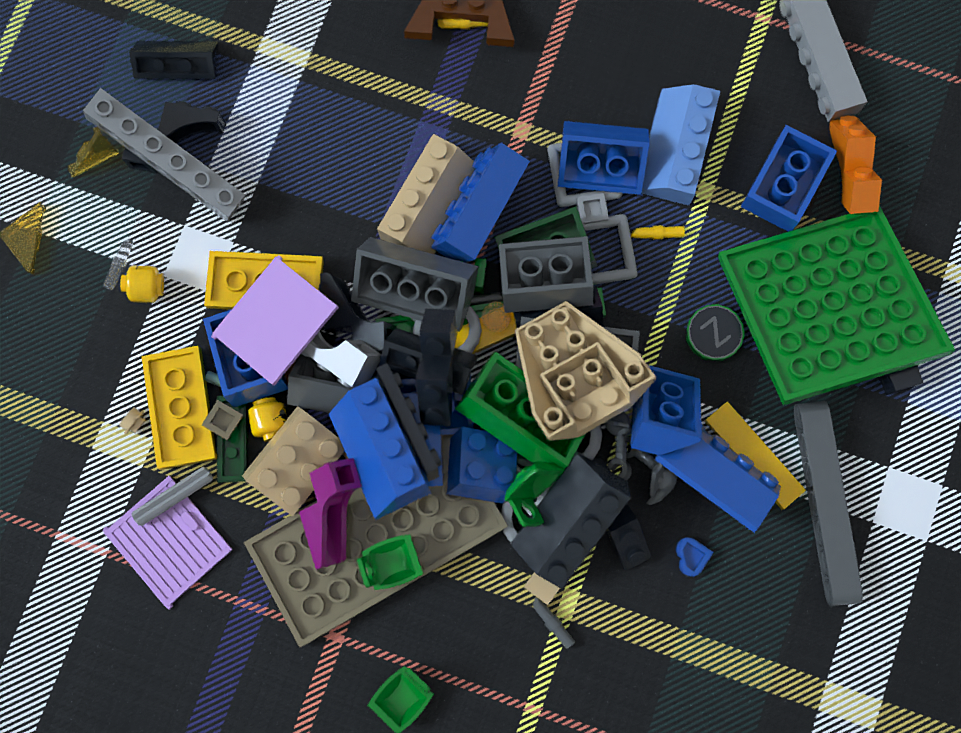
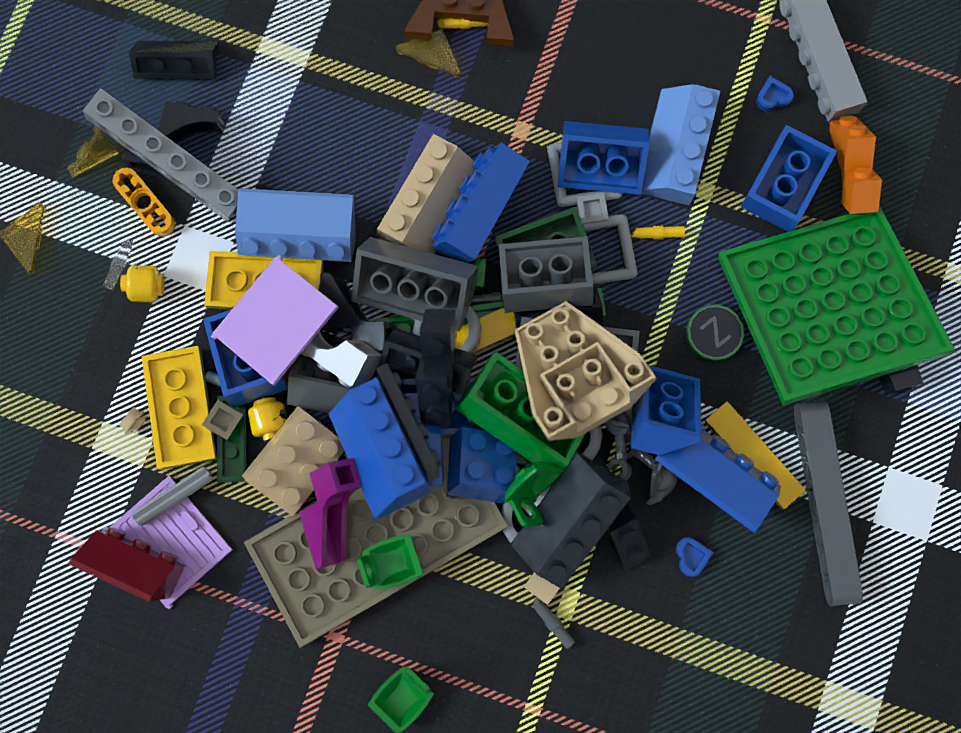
clear yellow tile [482,302,511,332] -> none
none -> dark red slope [68,527,185,602]
none -> light orange beam [113,168,175,237]
none -> medium blue slope [235,188,356,262]
none -> clear yellow tile [396,29,461,78]
none -> blue tile [756,76,794,111]

